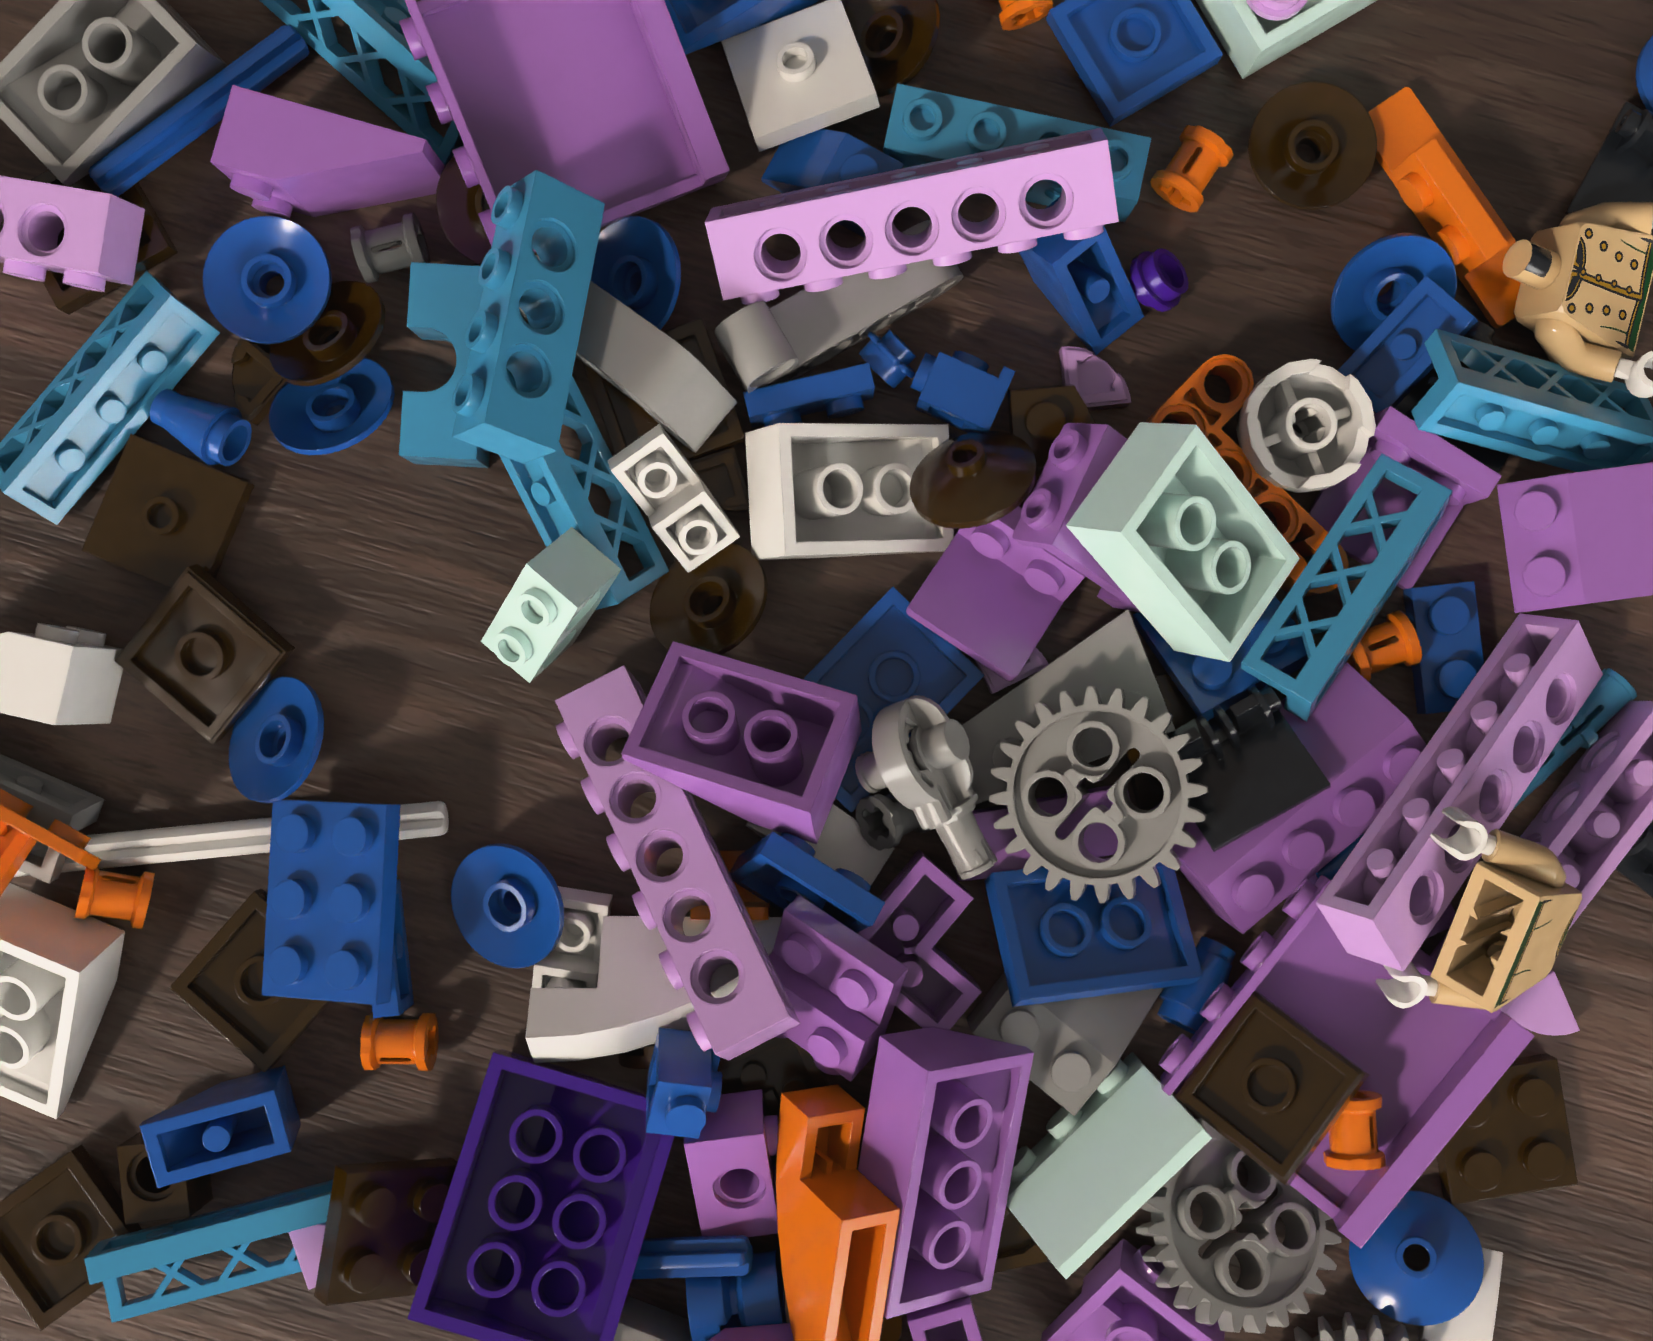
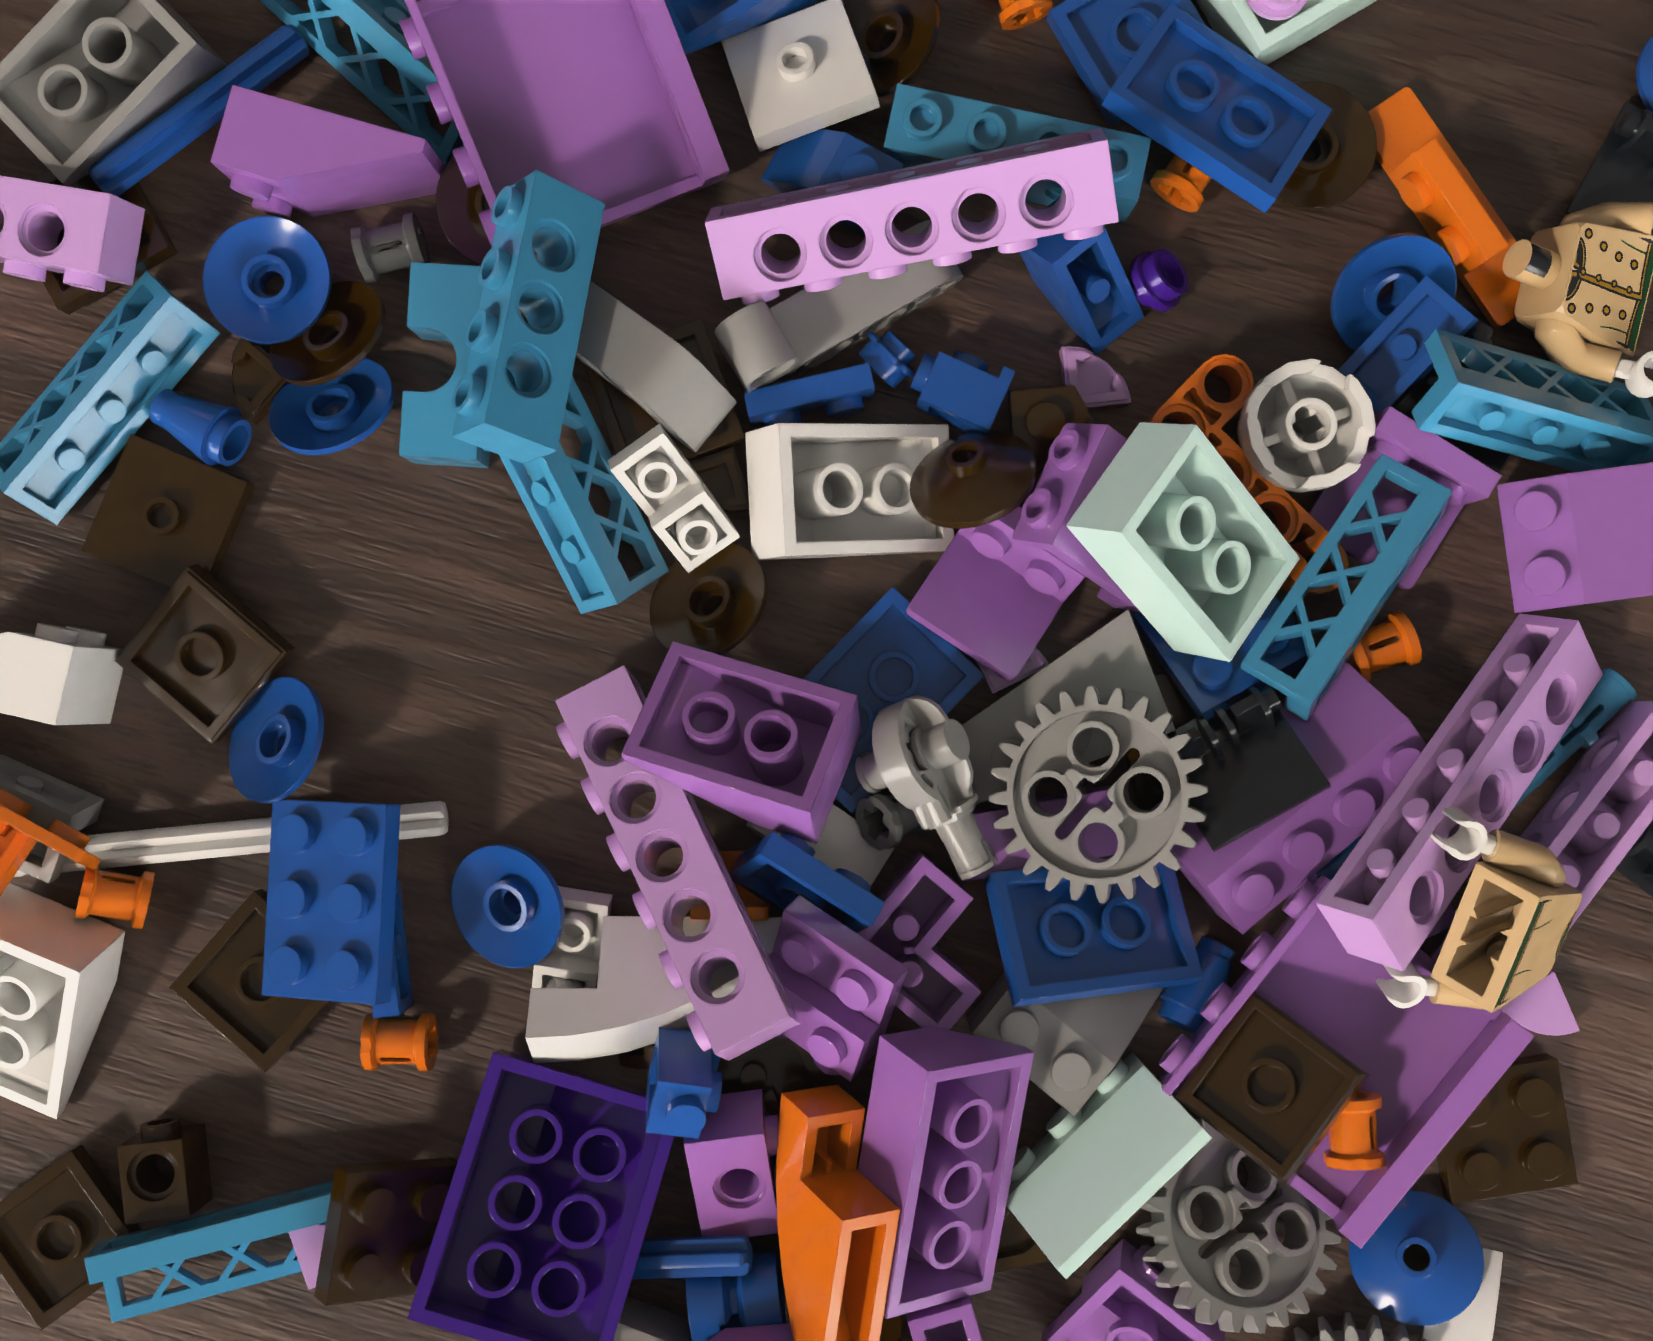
blue slope [140,1065,301,1188] -> none
light aqua brick [481,527,621,683] -> none
blue dish [591,216,681,330] -> none
blue plate [1403,581,1484,714] -> none
none -> blue plate [1101,2,1333,213]

